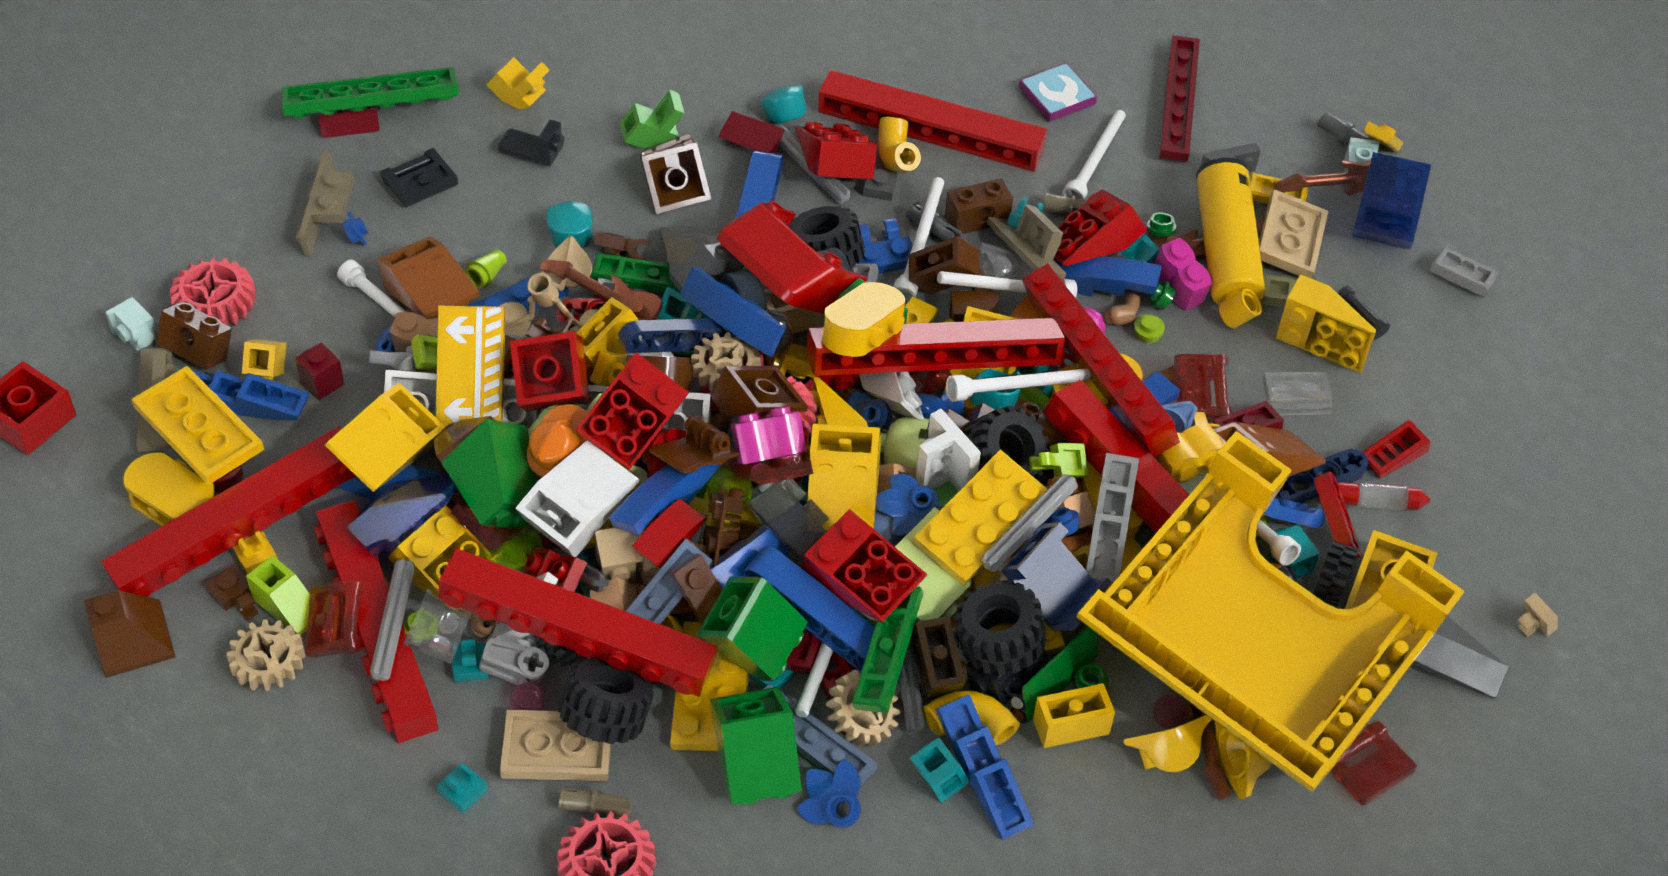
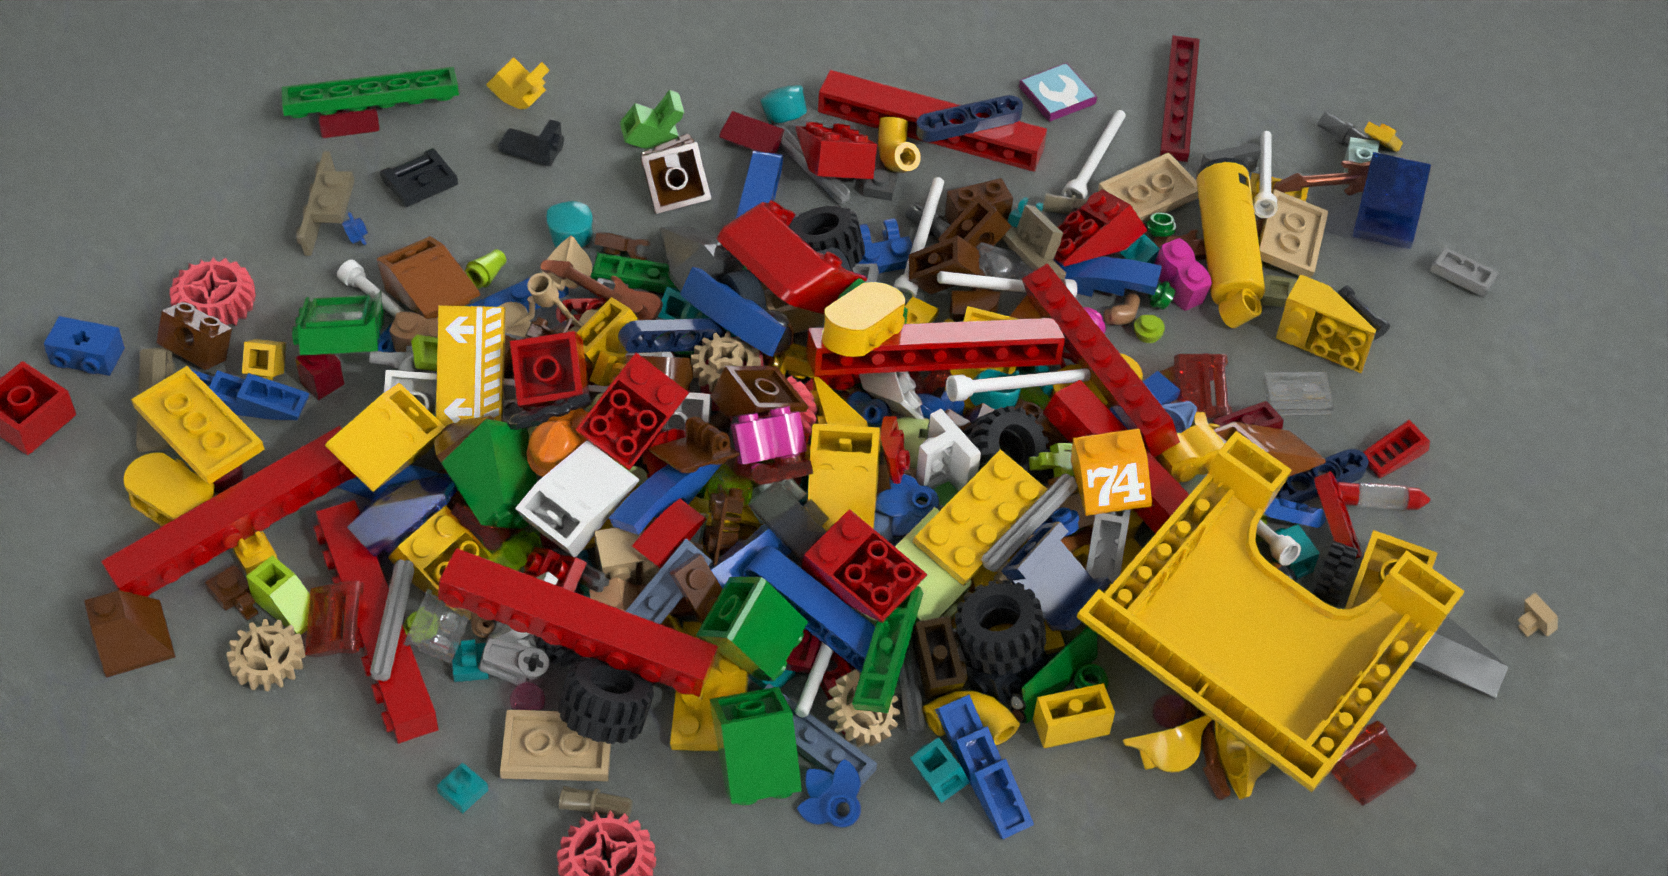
light aqua brick [105,297,158,351] -> none
none -> blue brick [44,316,125,376]
none -> green window [292,290,384,355]
none -> black animal [508,392,592,430]
none -> red slope [881,416,910,484]
none -> dark blue beam [916,95,1023,142]
none -> reddish brown brick [938,195,1012,261]
none -> light orange slope [1071,429,1152,516]
none -> tan plate [1098,153,1198,223]
none -> white piece [1253,131,1277,218]

